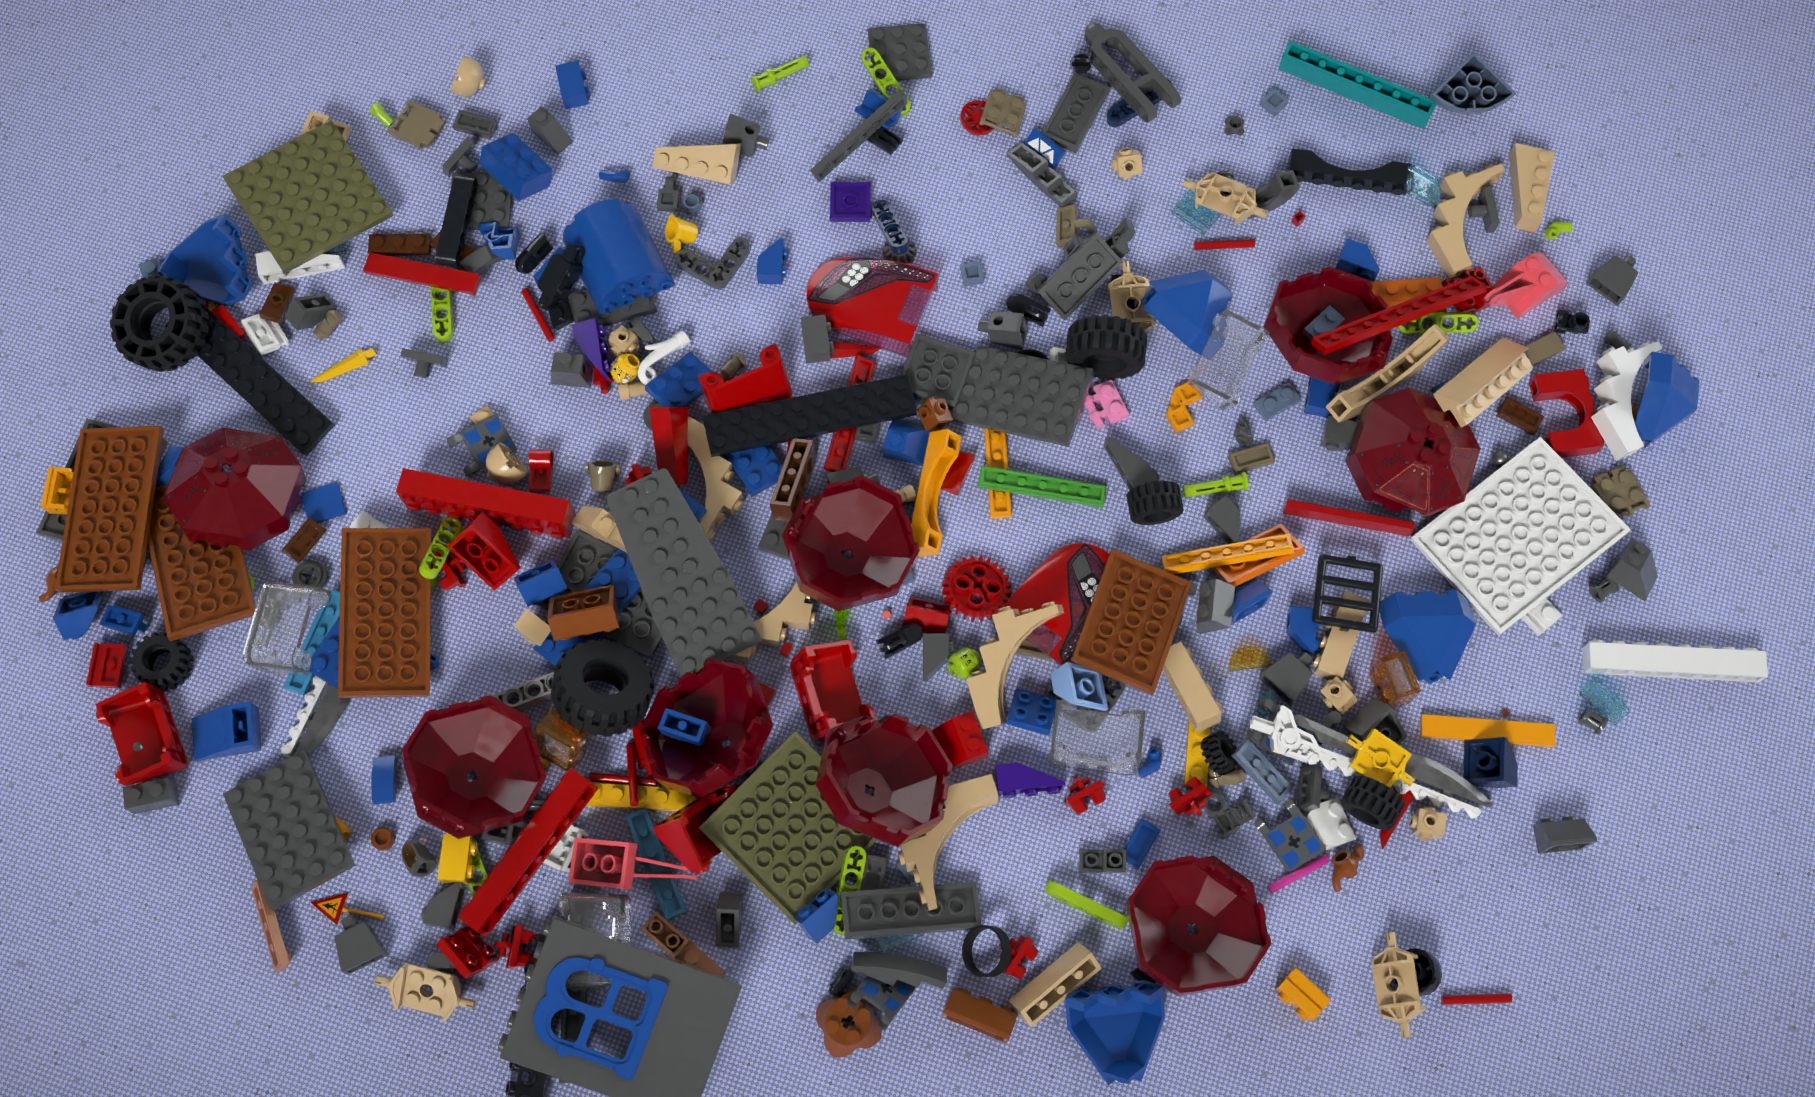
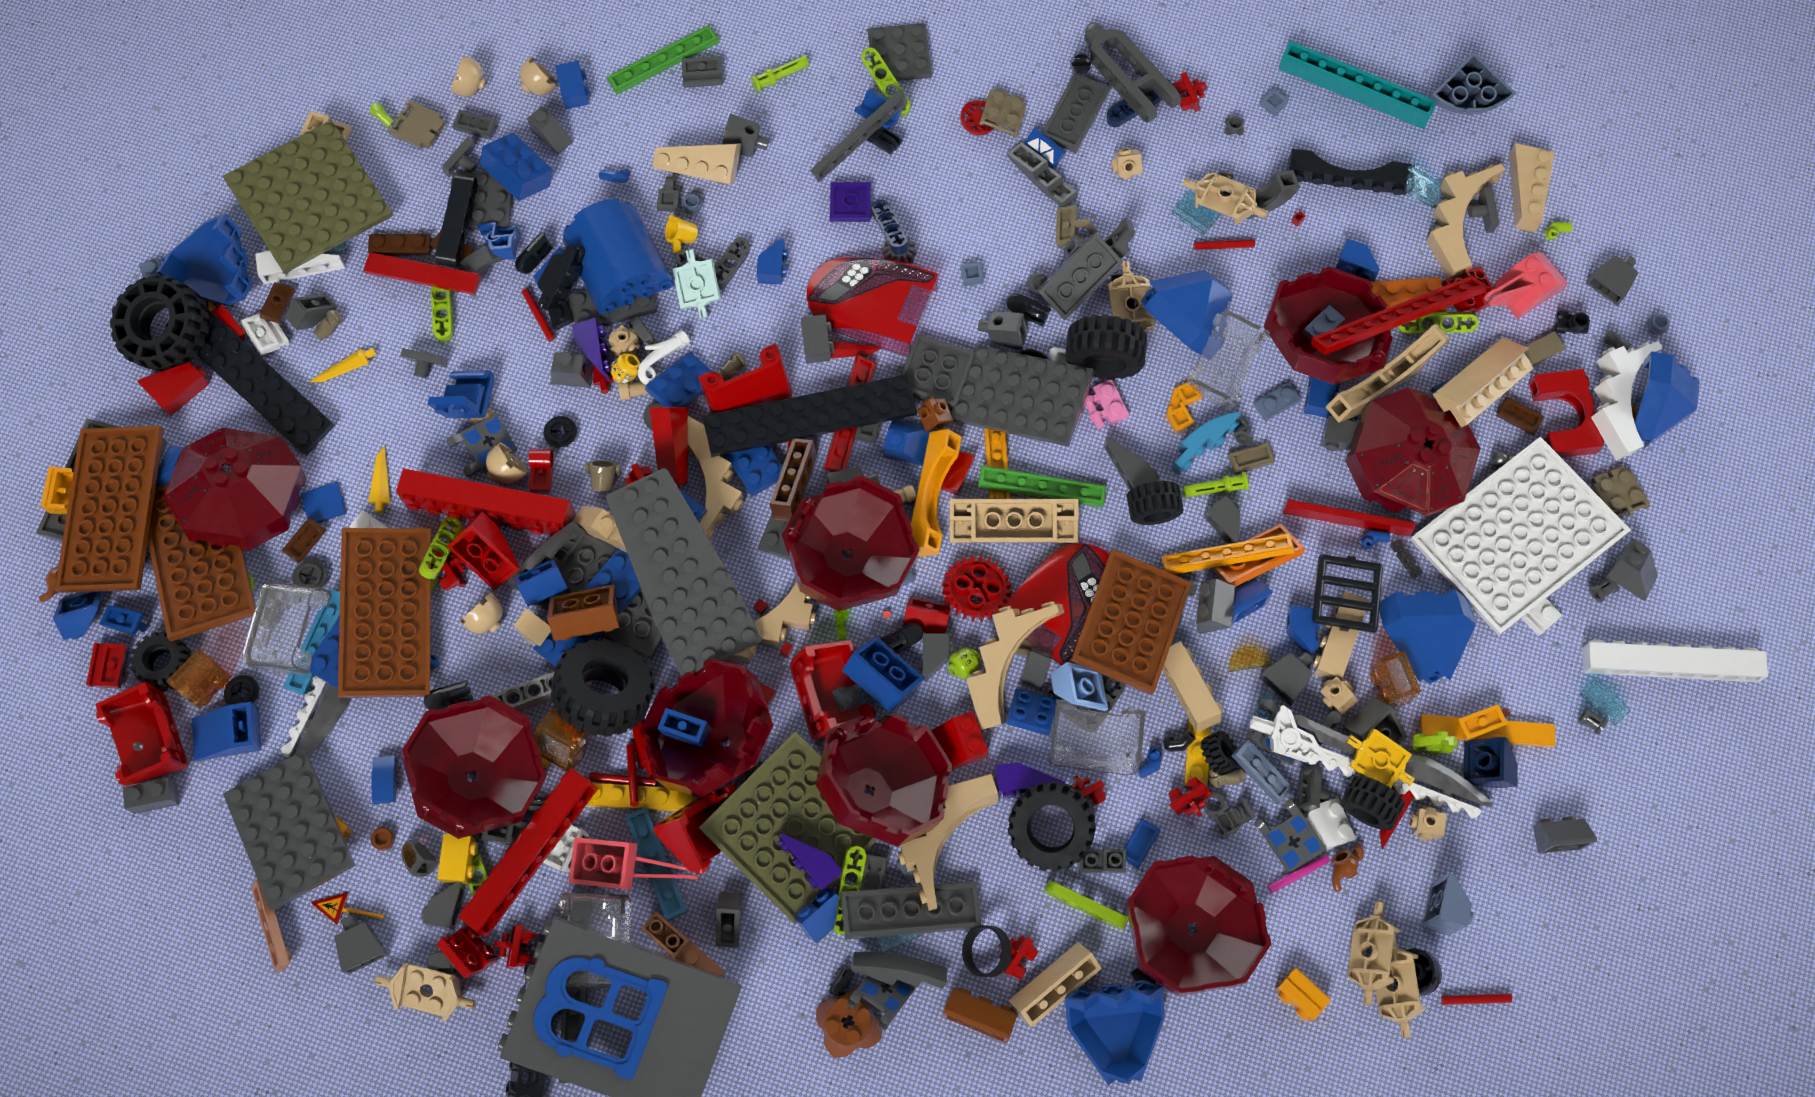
none -> red slope [137,362,209,416]
none -> clear orange piece [166,649,232,709]
none -> black gear [224,675,260,705]
none -> yellow bar [368,445,390,514]
none -> black arm [423,680,474,710]
none -> blue piece [427,370,494,418]
none -> tan cylinder [459,592,503,634]
none -> dark grey slope [507,521,586,592]
none -> tan cylinder [519,56,558,96]
none -> black gear [543,416,578,449]
none -> bright green tile [606,25,719,95]
none -> light aqua plate [672,249,721,319]
none -> dark grey plate [682,56,723,88]
none -> dark purple slope [777,833,843,890]
none -> clear light blue slope [832,683,877,712]
none -> blue brick [842,636,925,714]
none -> tan slope [949,499,1079,543]
none -> black tyre [1008,781,1096,872]
none -> dark grey slope [1021,647,1053,689]
none -> black arm [1163,731,1196,752]
none -> red hips [1172,72,1207,112]
none -> dark azure slope [1172,412,1241,475]
none -> tan plate [1347,902,1400,1006]
none -> blue arm [1360,530,1390,549]
none -> clear smoke axle [1390,539,1423,579]
none -> lime plate [1412,731,1458,754]
none -> sand blue slope [1422,873,1474,936]
none -> light orange plate [1456,704,1508,741]
none -> sand blue plate [1648,314,1670,334]

